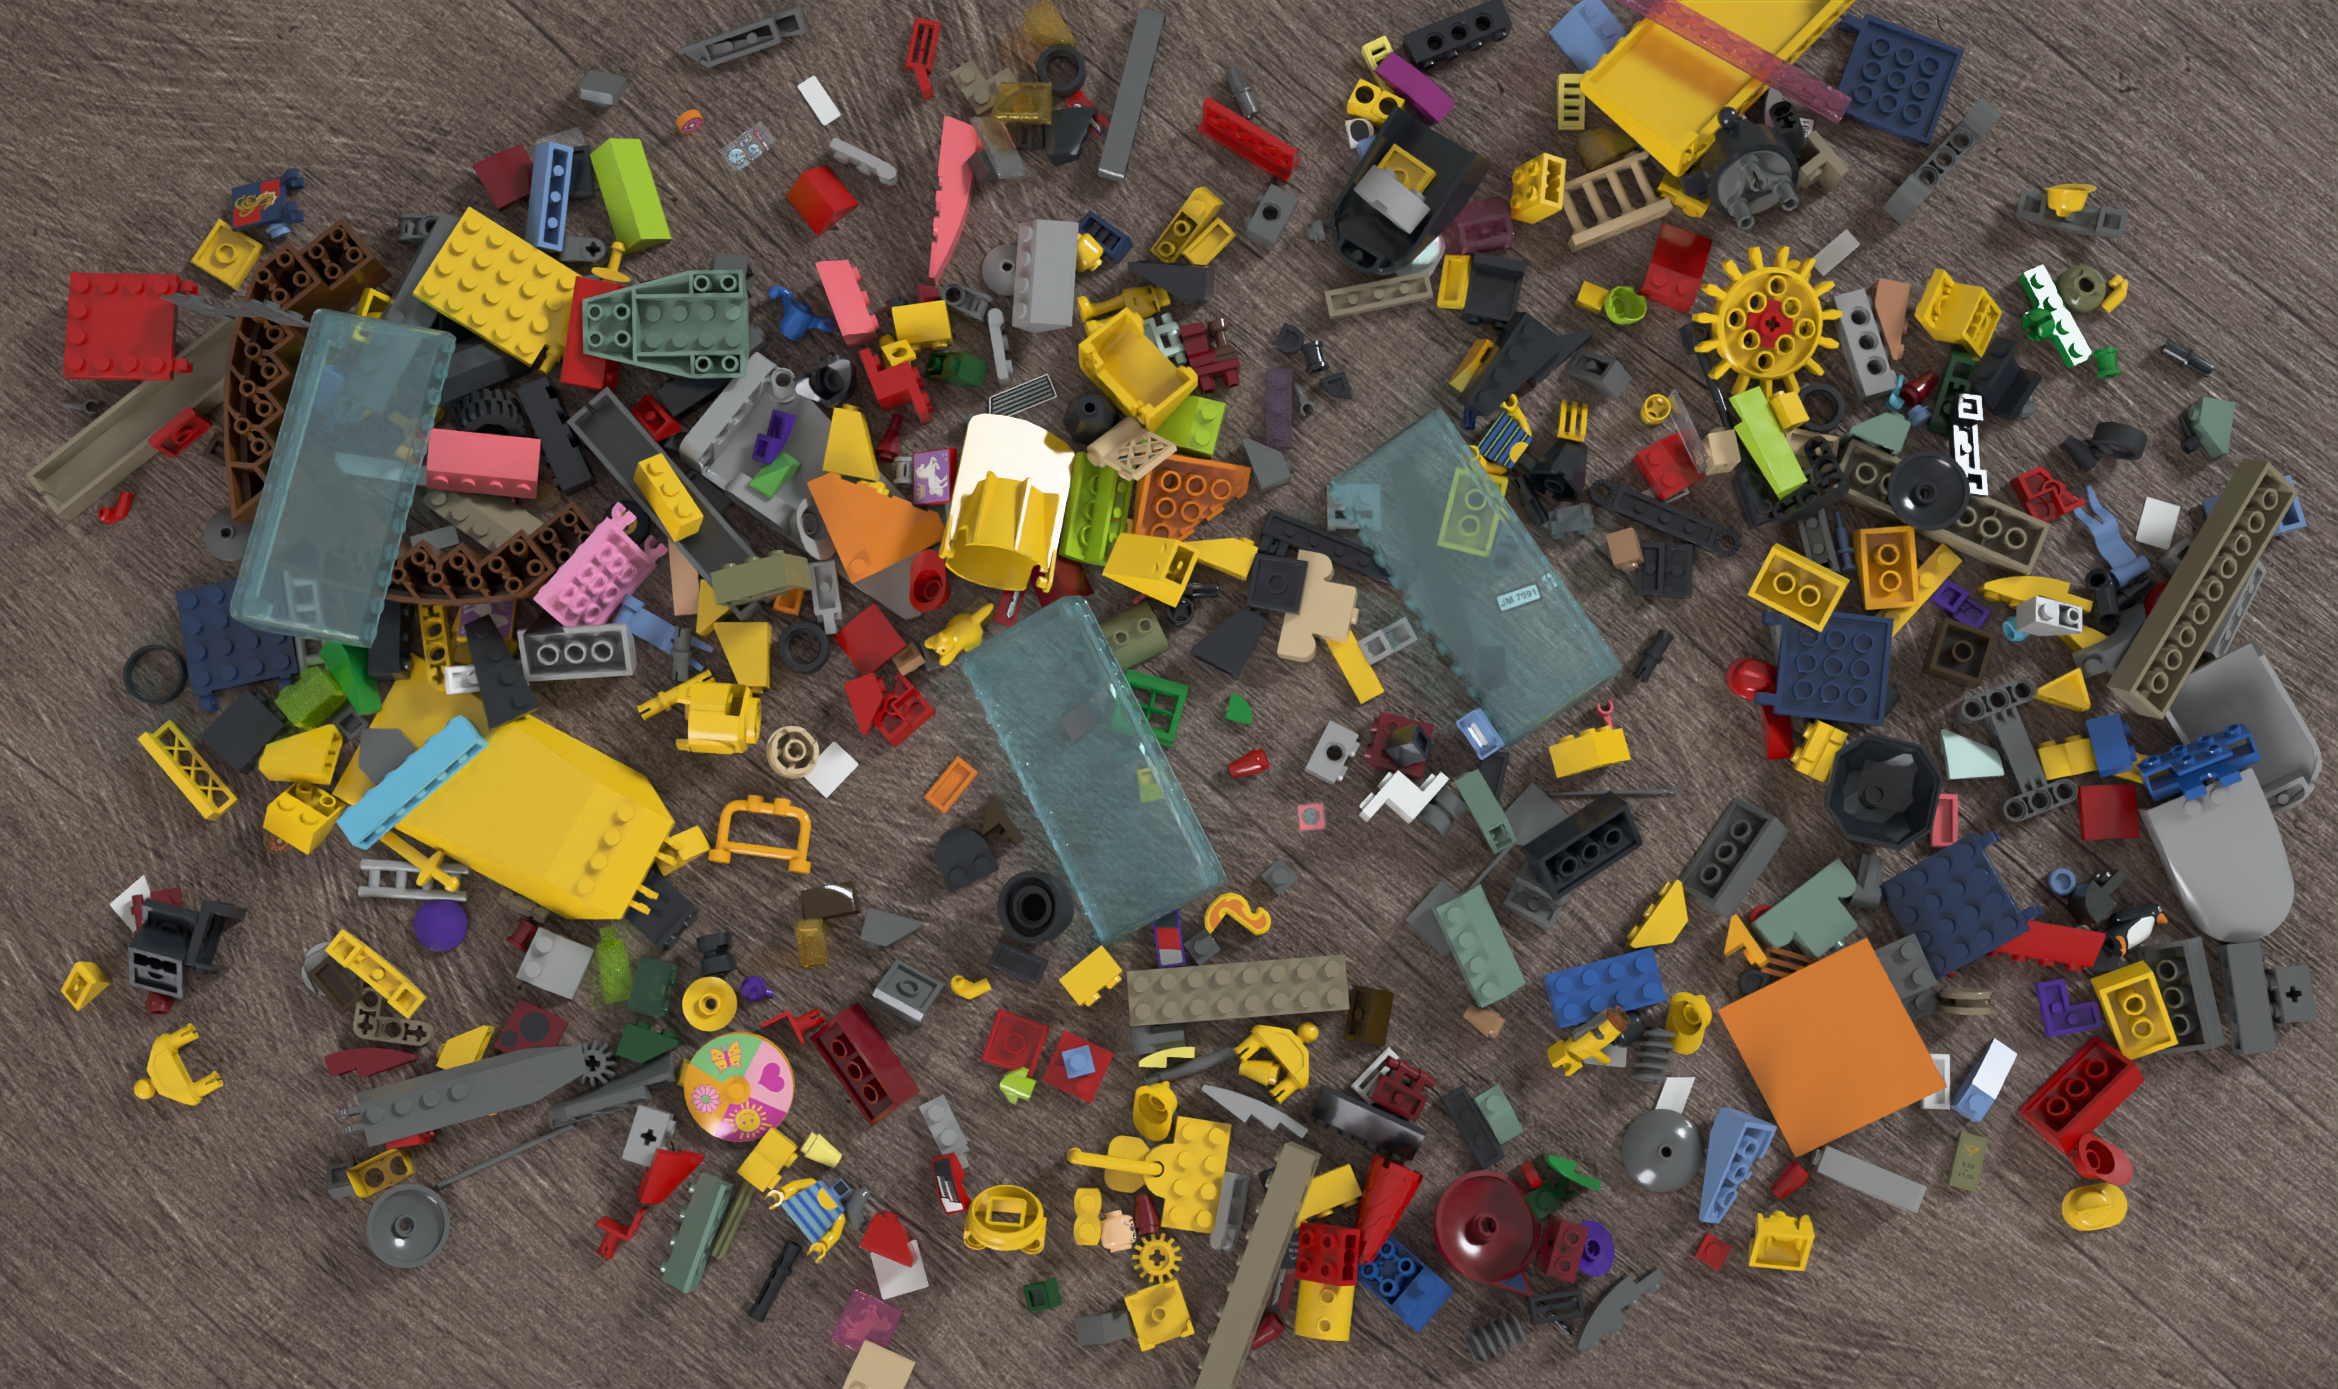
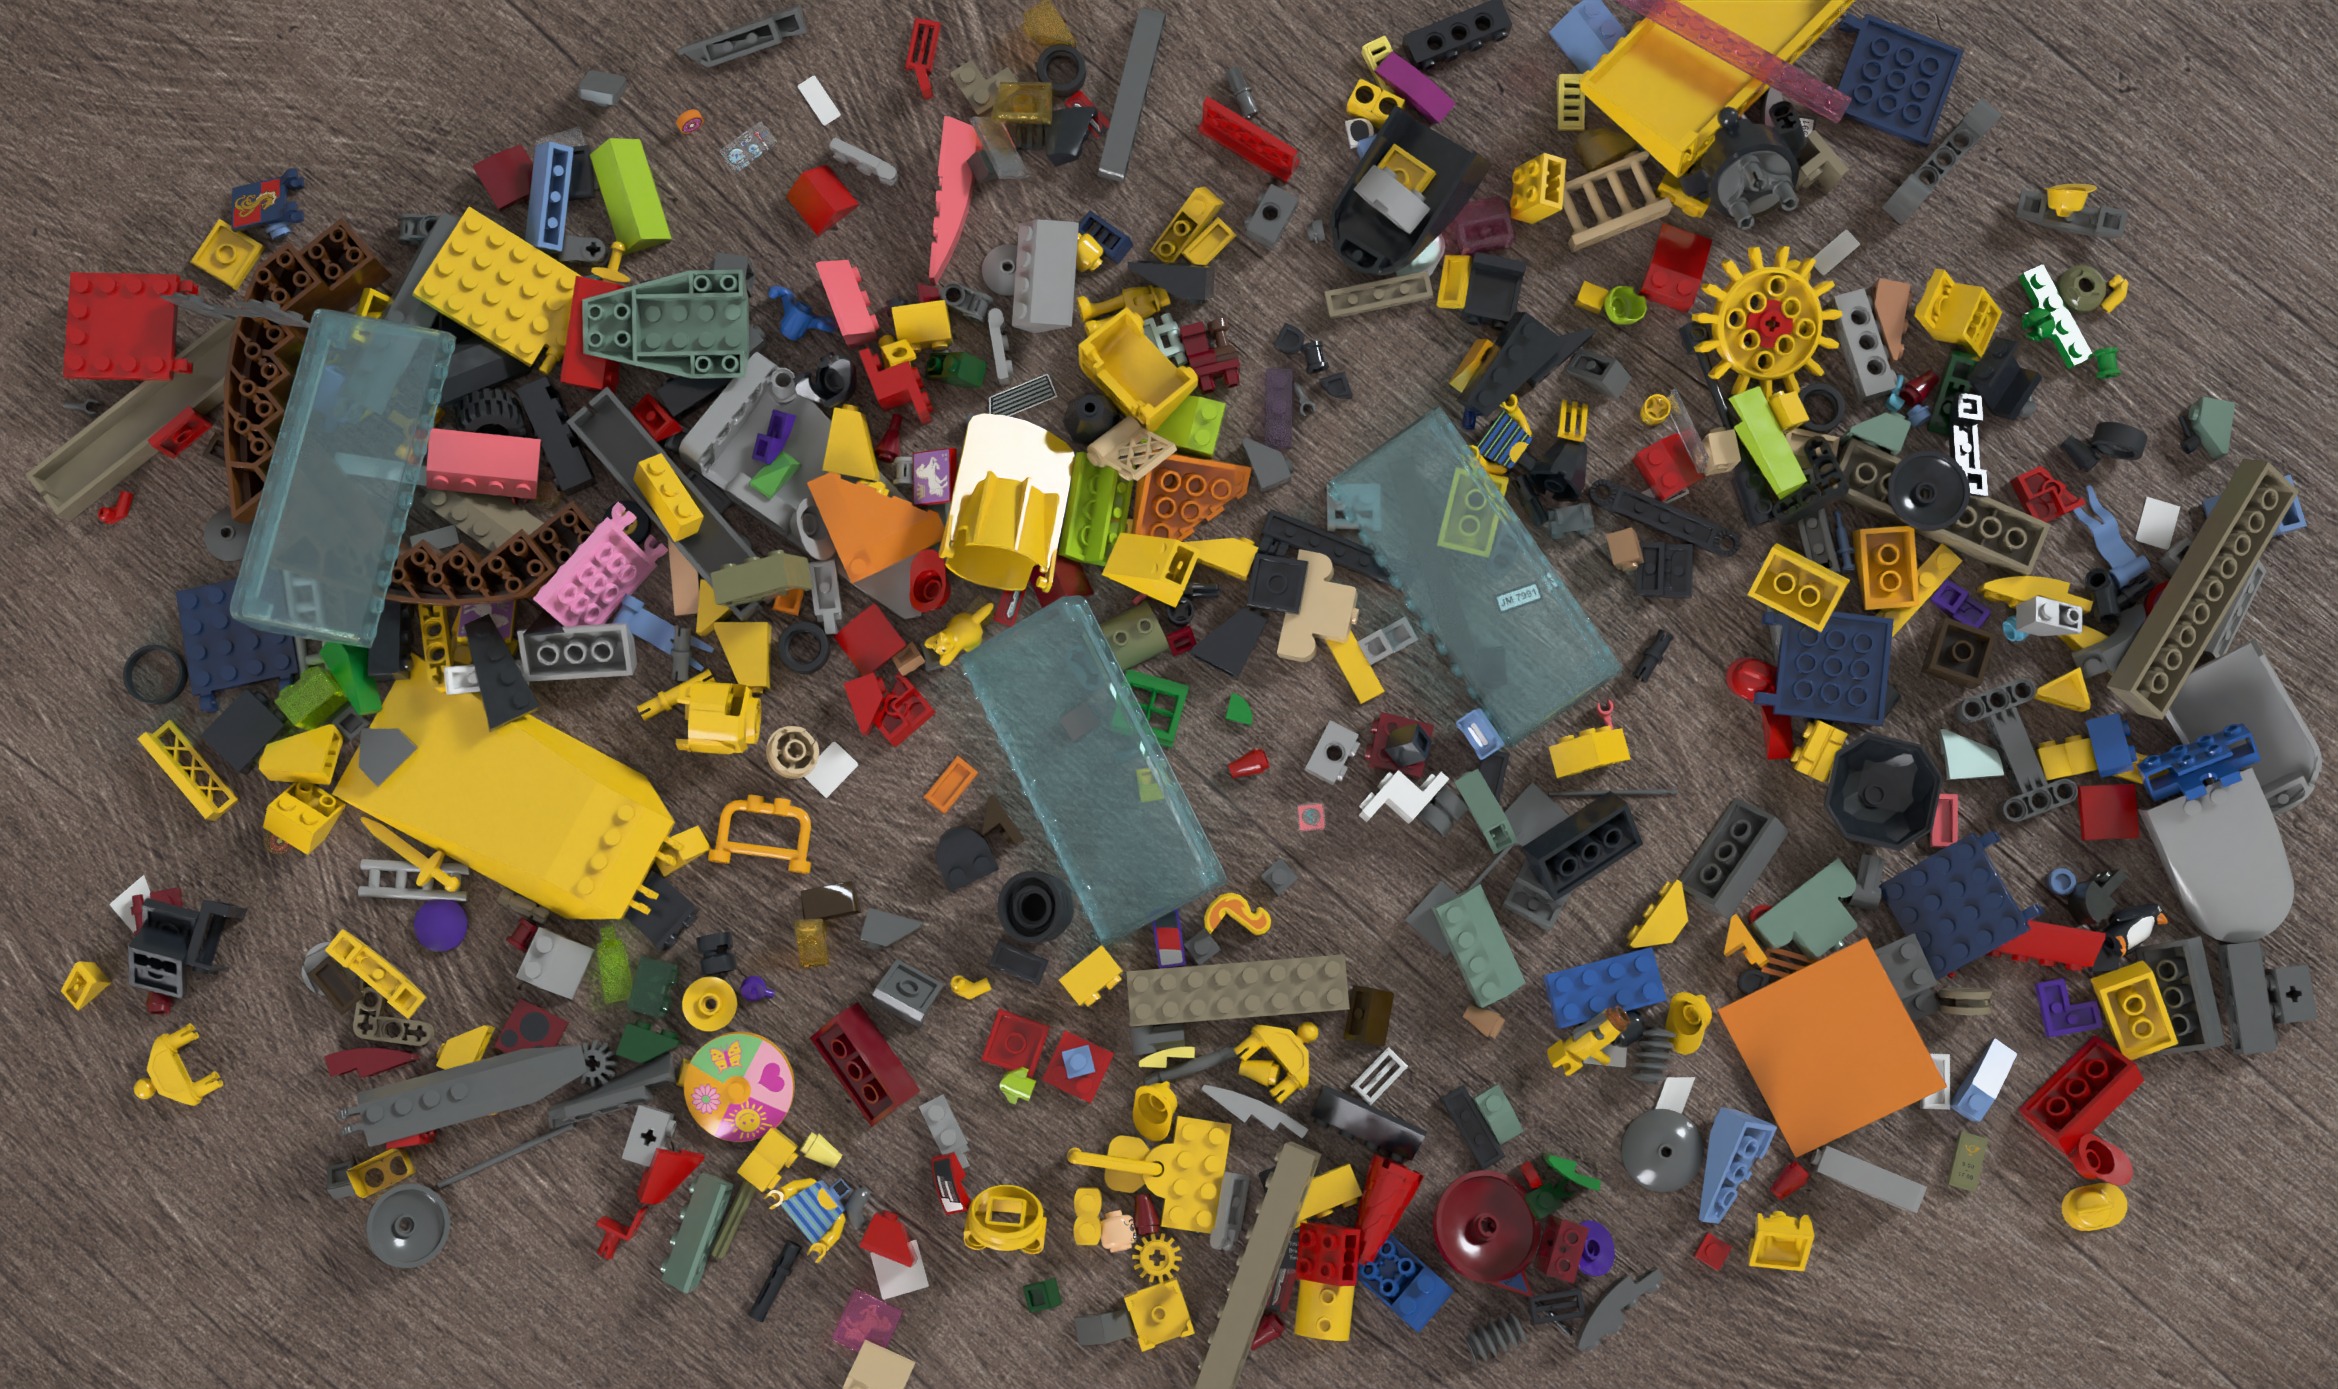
medium azure brick [336,715,490,850] -> none
red bracket [760,1007,825,1047] -> none
dark red plate [1367,1056,1435,1122] -> none
black axle [2160,338,2214,378] -> none
none -> dark red slope [1165,625,1197,657]

